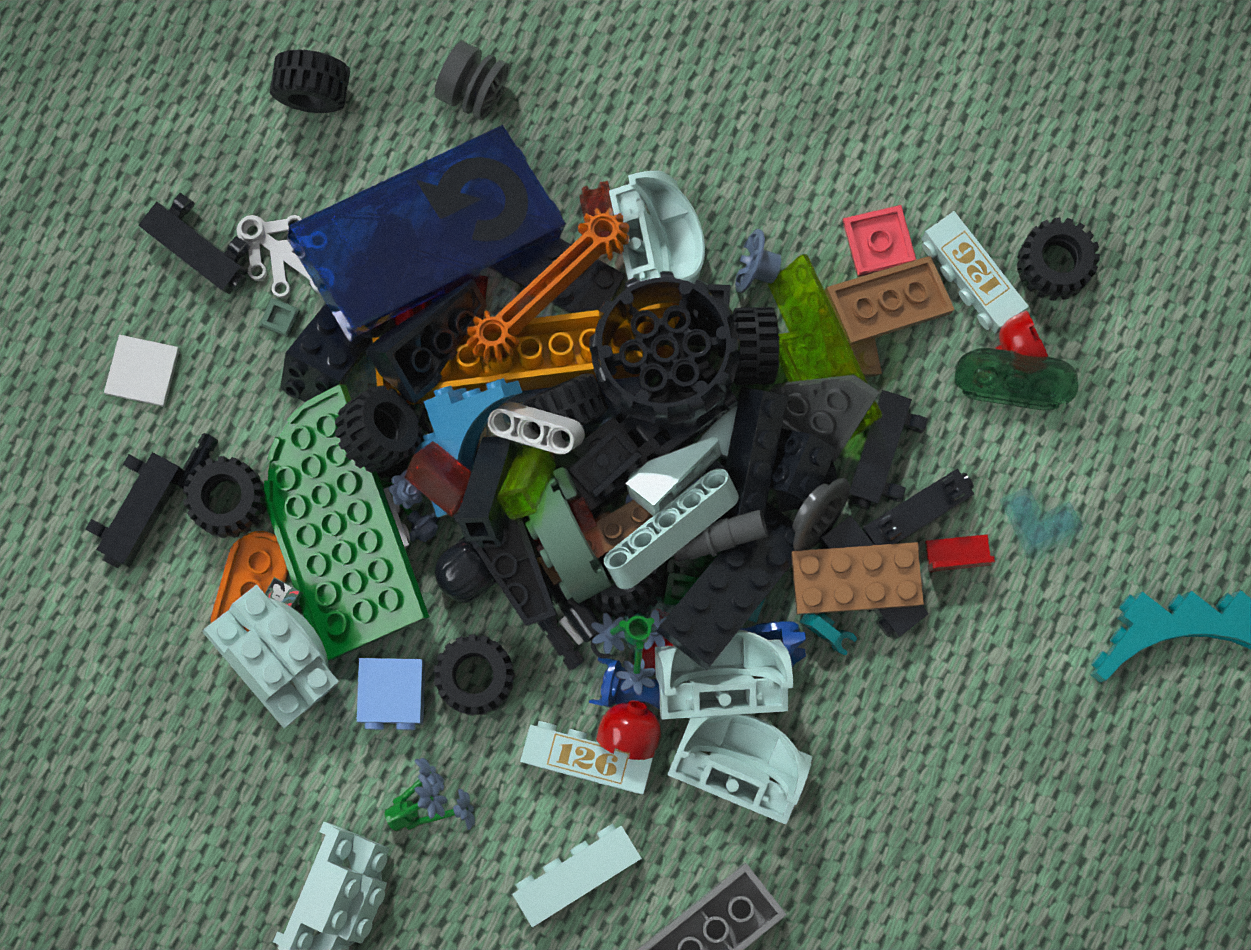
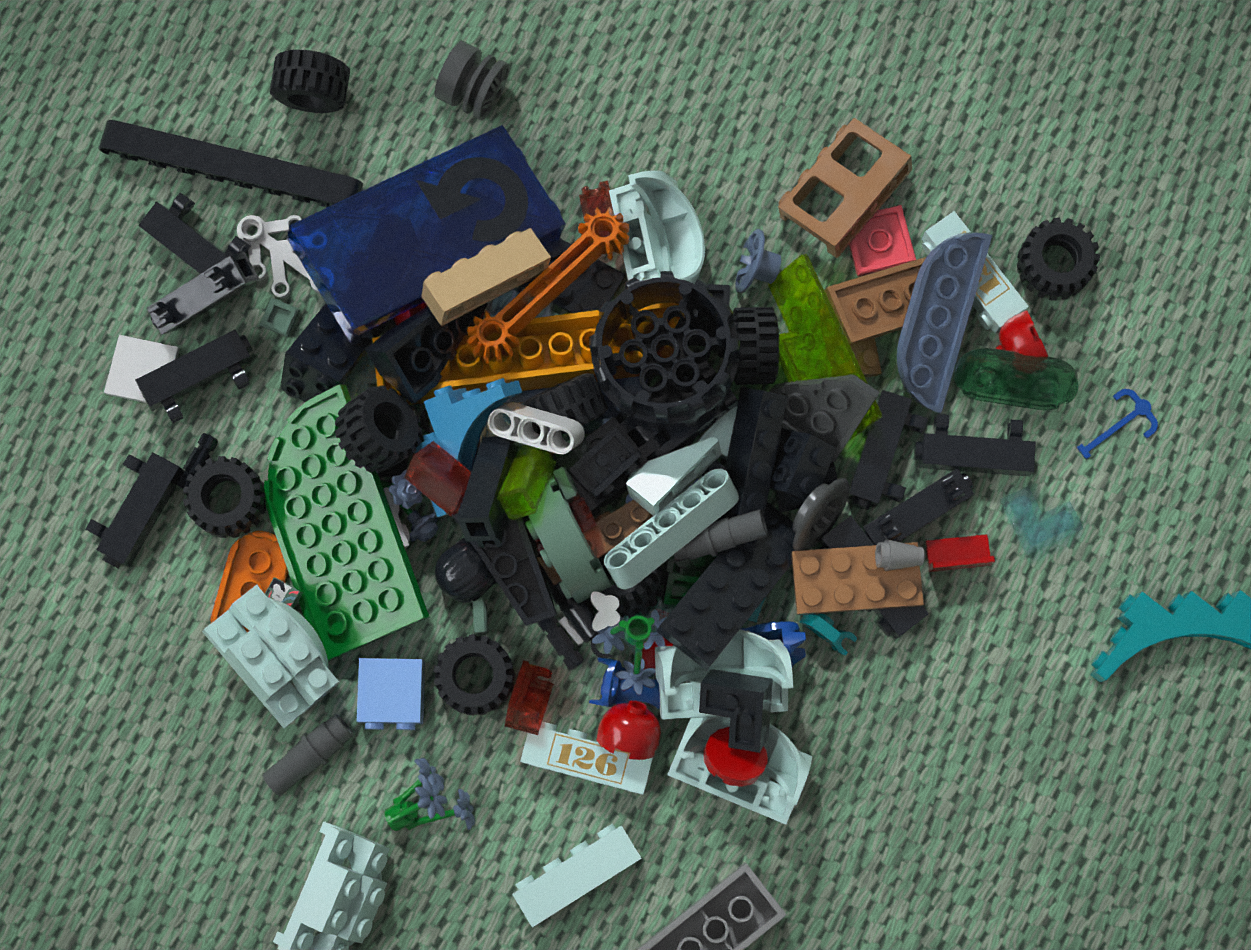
none -> black beam [98,120,363,214]
none -> black brick [135,329,253,424]
none -> black brick [147,252,259,335]
none -> dark grey piece [262,714,354,796]
none -> tan brick [421,228,551,326]
none -> sand green tile [473,601,489,635]
none -> clear red hinge [504,660,554,735]
none -> white sticker [591,591,620,631]
none -> black panel [699,669,773,753]
none -> red tile [703,727,768,787]
none -> medium nougat window [778,118,913,258]
none -> light grey cone [875,539,925,571]
none -> sand blue plate [897,232,992,413]
none -> black brick [914,414,1036,477]
none -> blue piece [1076,389,1158,459]

